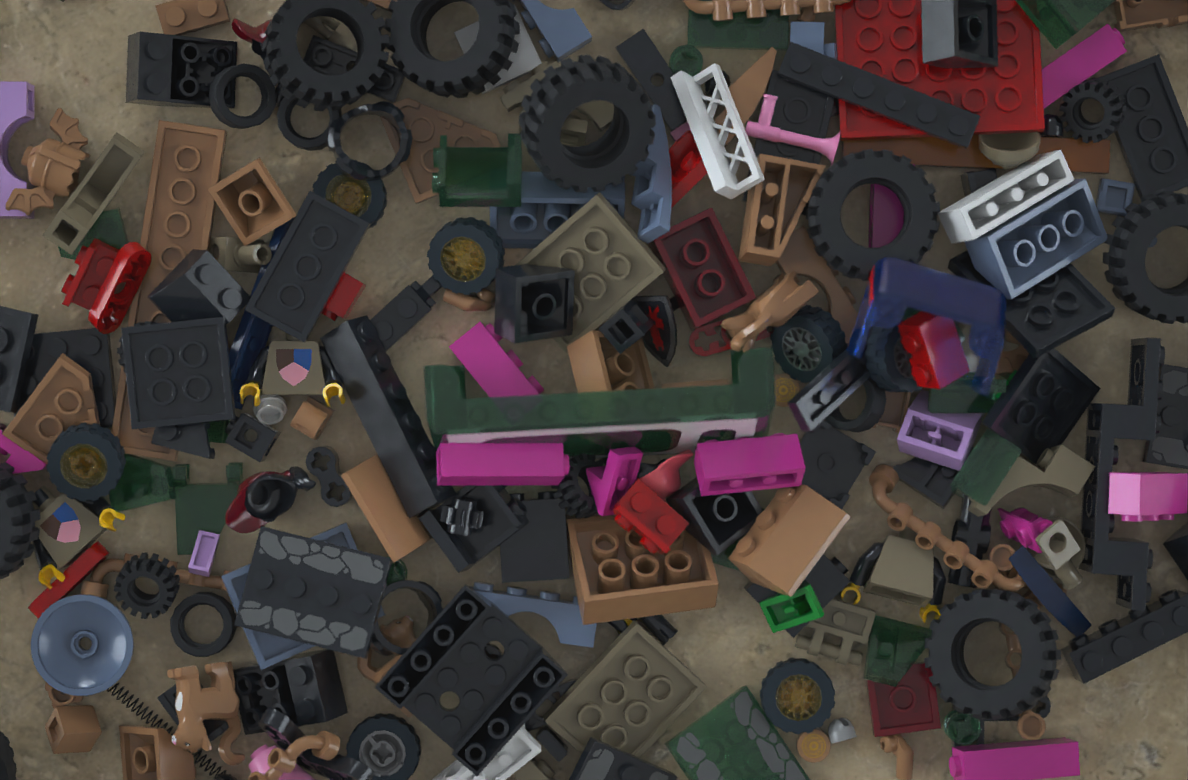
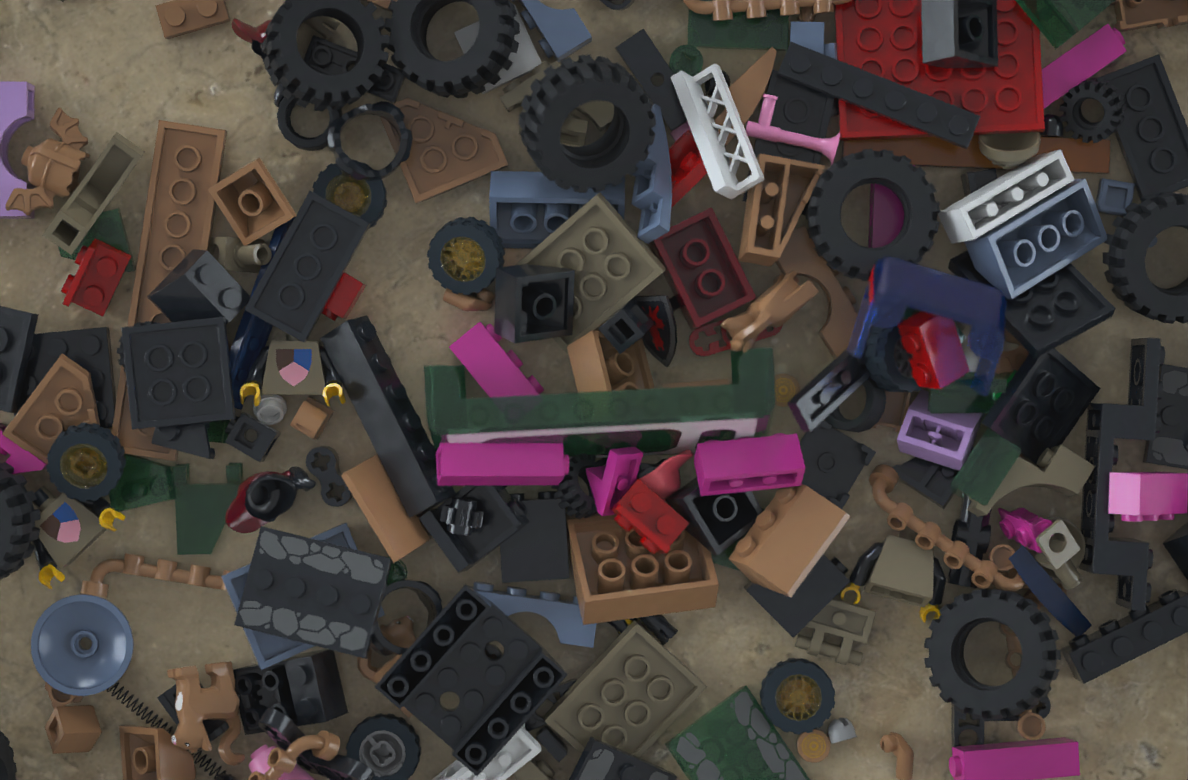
red beam [28,541,110,619] -> none
red beam [88,242,152,334] -> none
black tyre [114,553,180,619] -> none
black slope [126,31,237,109] -> none
black tyre [170,592,237,657] -> none
lavender piece [188,530,220,577] -> none
black tyre [209,63,277,129] -> none
black hinge [370,276,442,352] -> none
clear green panel [432,133,522,207] -> none
green slope [759,580,825,633] -> none
black wheel [770,305,848,383] -> none
clear green wing [863,615,932,687] -> none
dark red plate [865,661,941,737] -> none
clear green wheel [943,709,981,745] -> none

